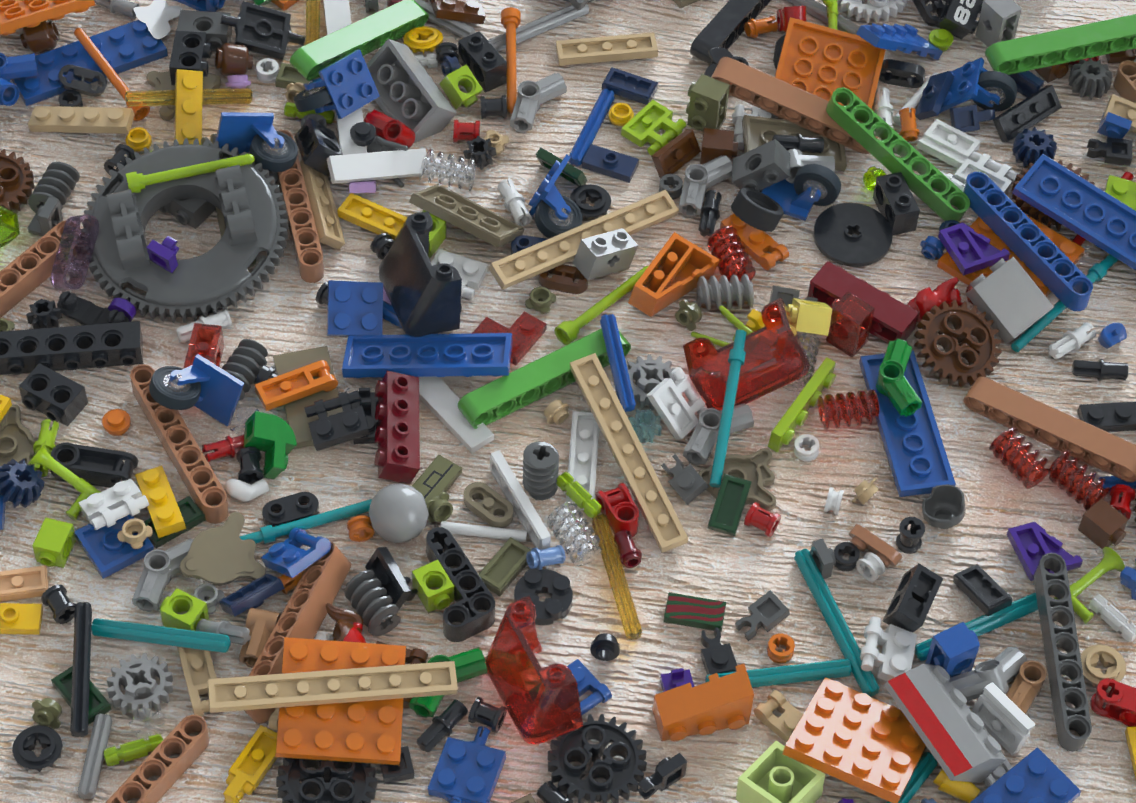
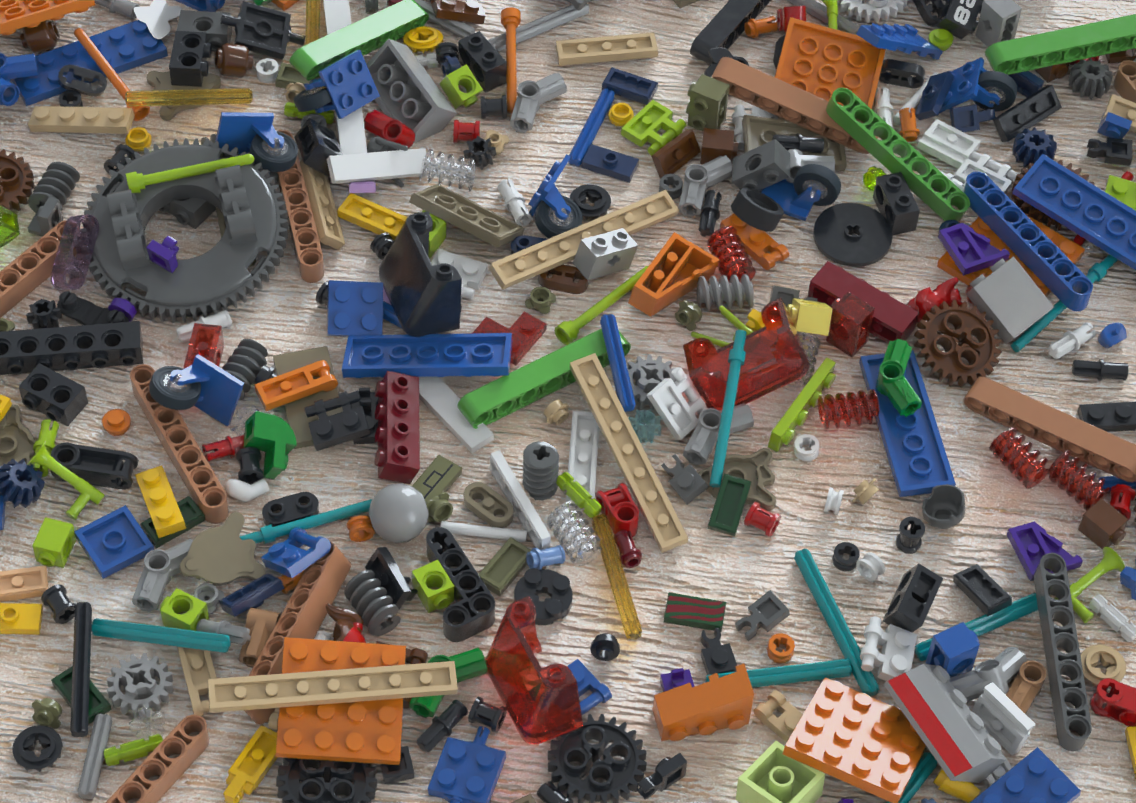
white plate [78,478,149,530] -> none
tan plate [117,518,153,549] -> none
yellow plate [174,69,203,145] -> none
lavender plate [225,74,251,91] -> none
black plate [350,122,376,146] -> none
dark green tile [536,147,588,187] -> none
dark grey plate [810,538,836,579] -> none
nougat plate [849,524,902,568] -> none
blue plate [920,236,945,260] -> none

